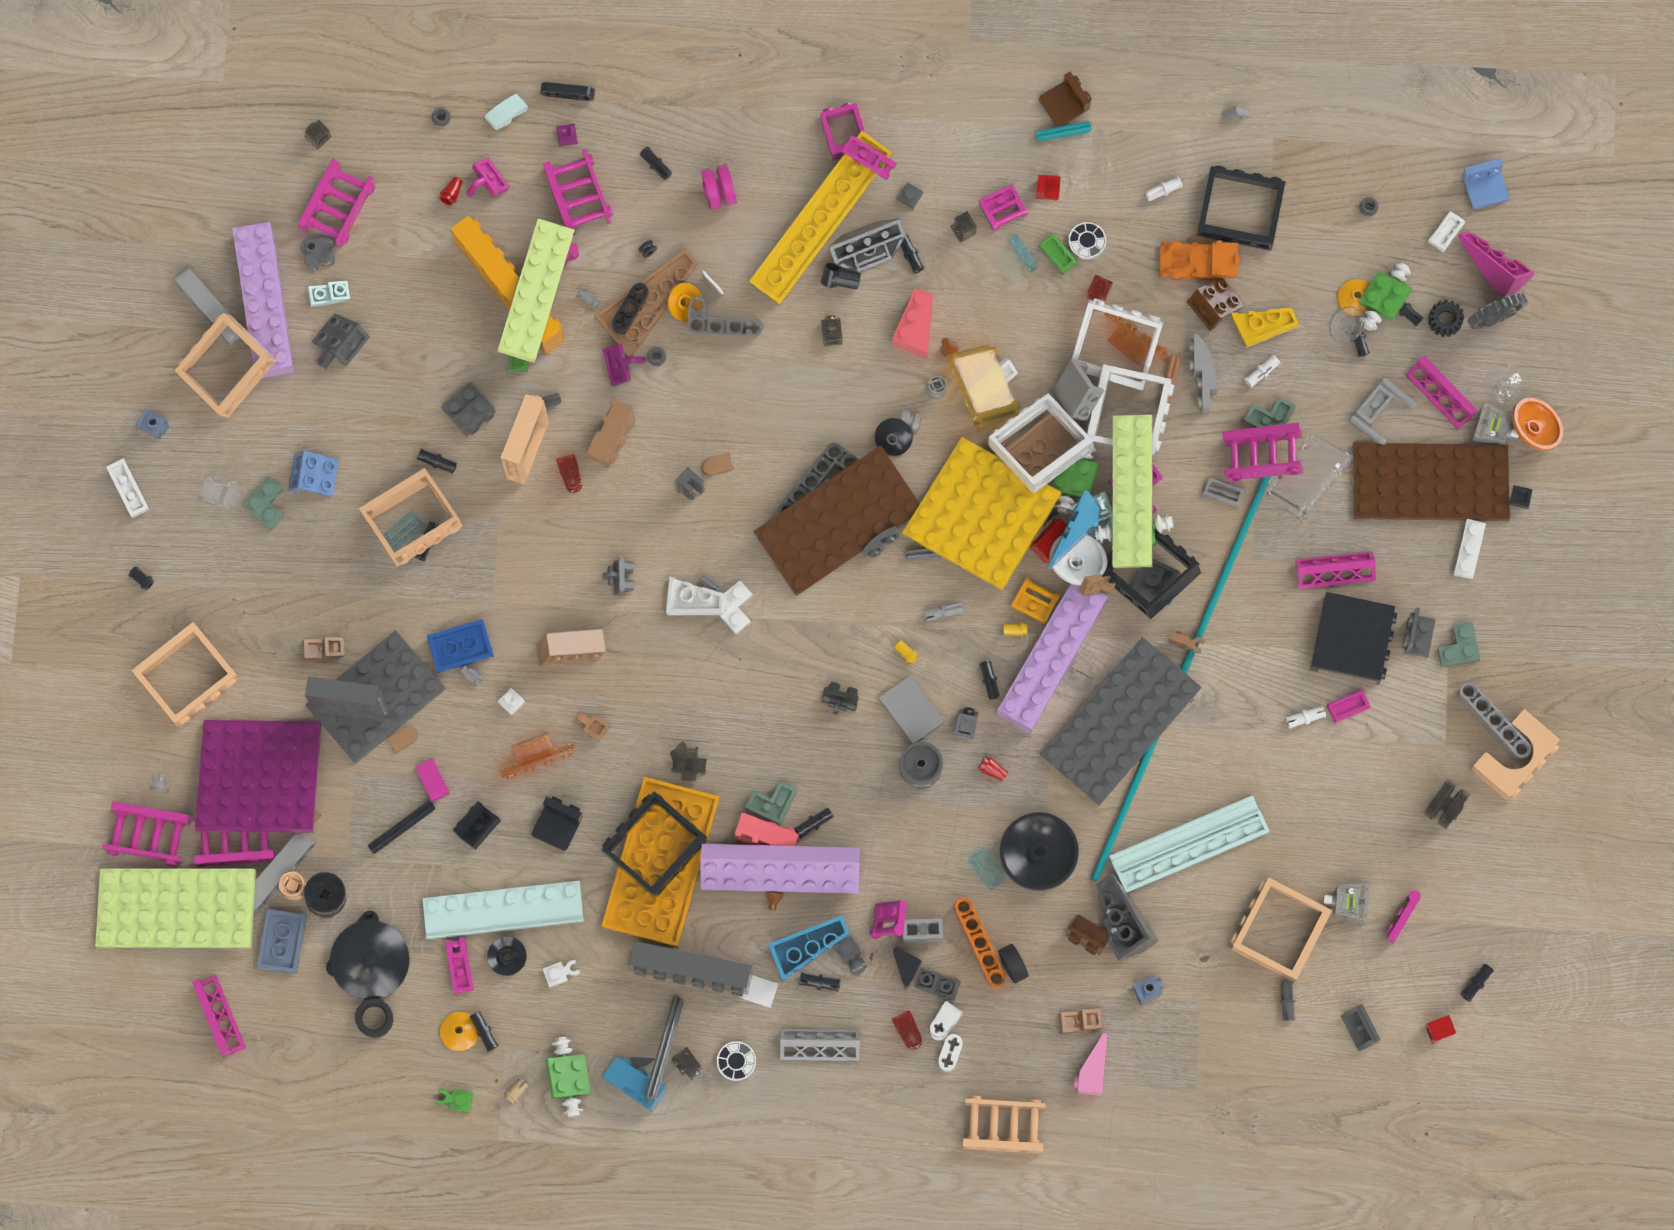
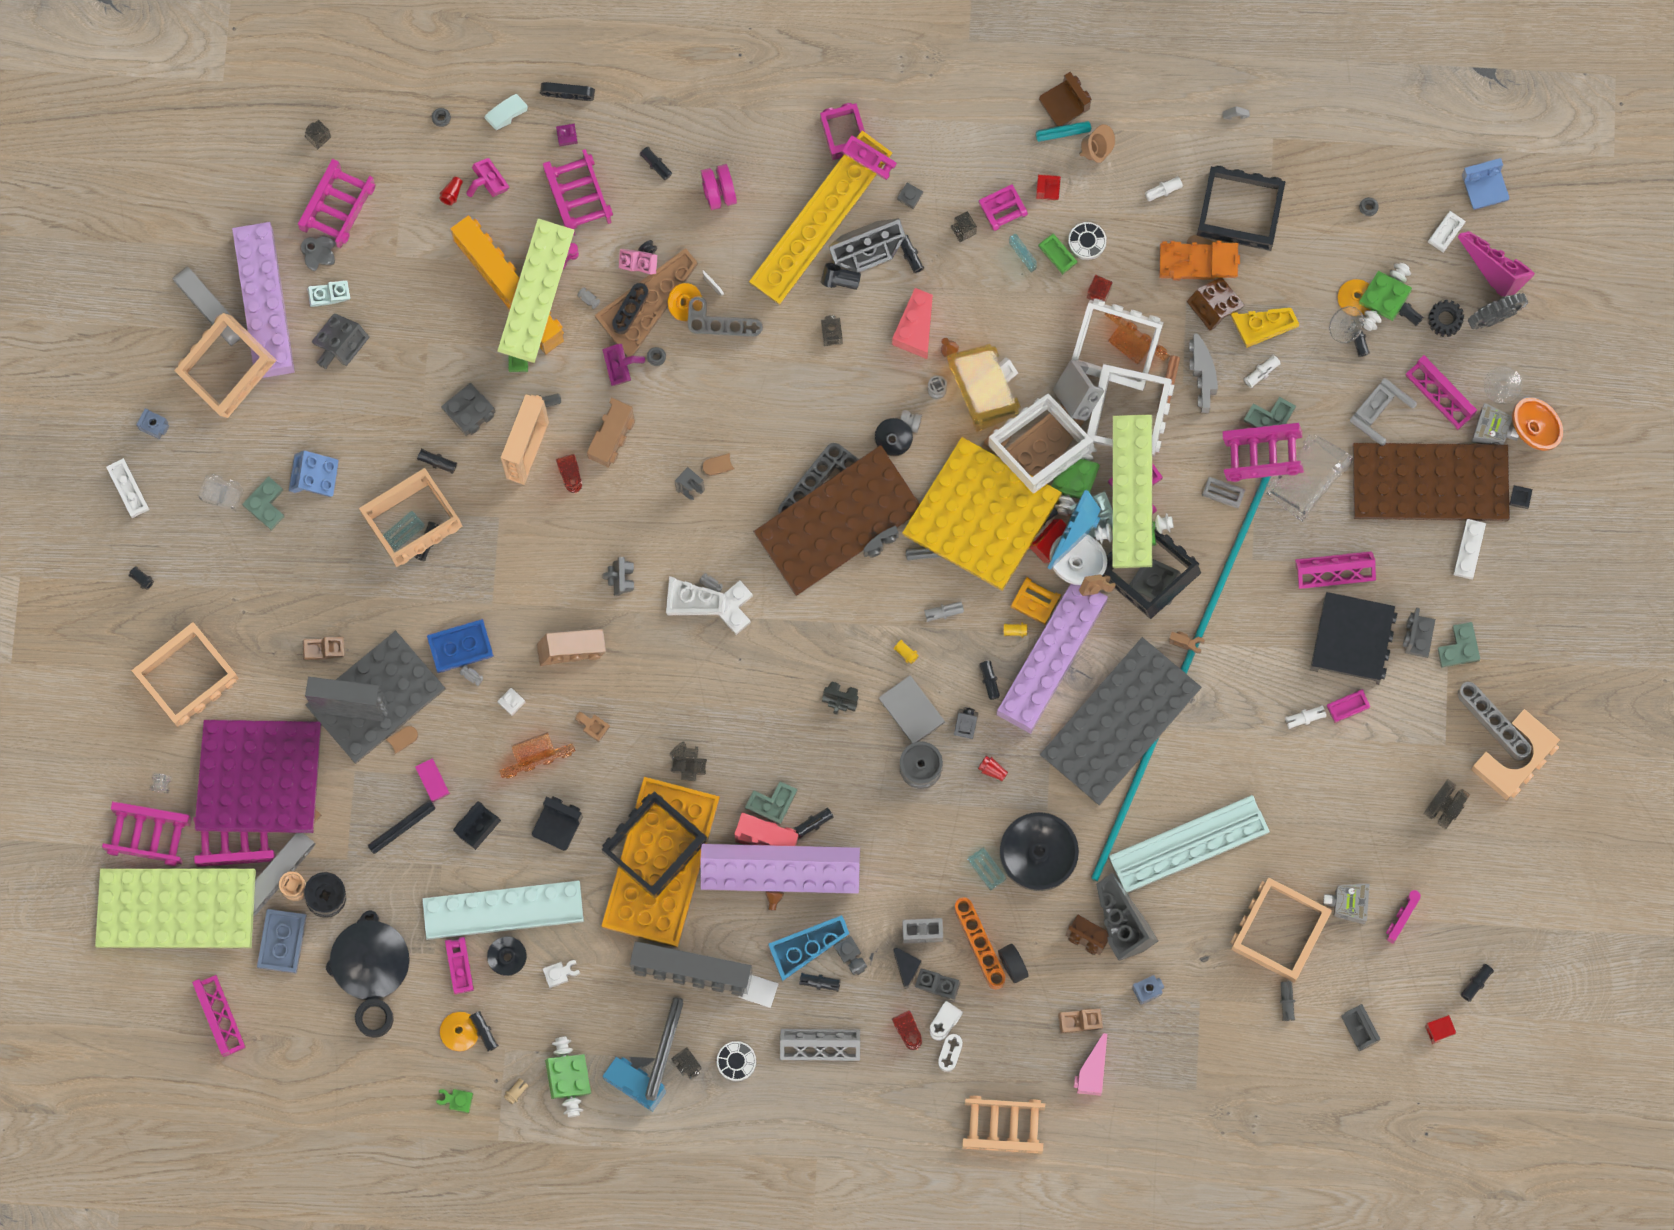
dark pink plate [869,900,906,939] -> none
none -> bright pink slope [619,249,657,274]
none -> medium nougat piece [1079,124,1115,163]

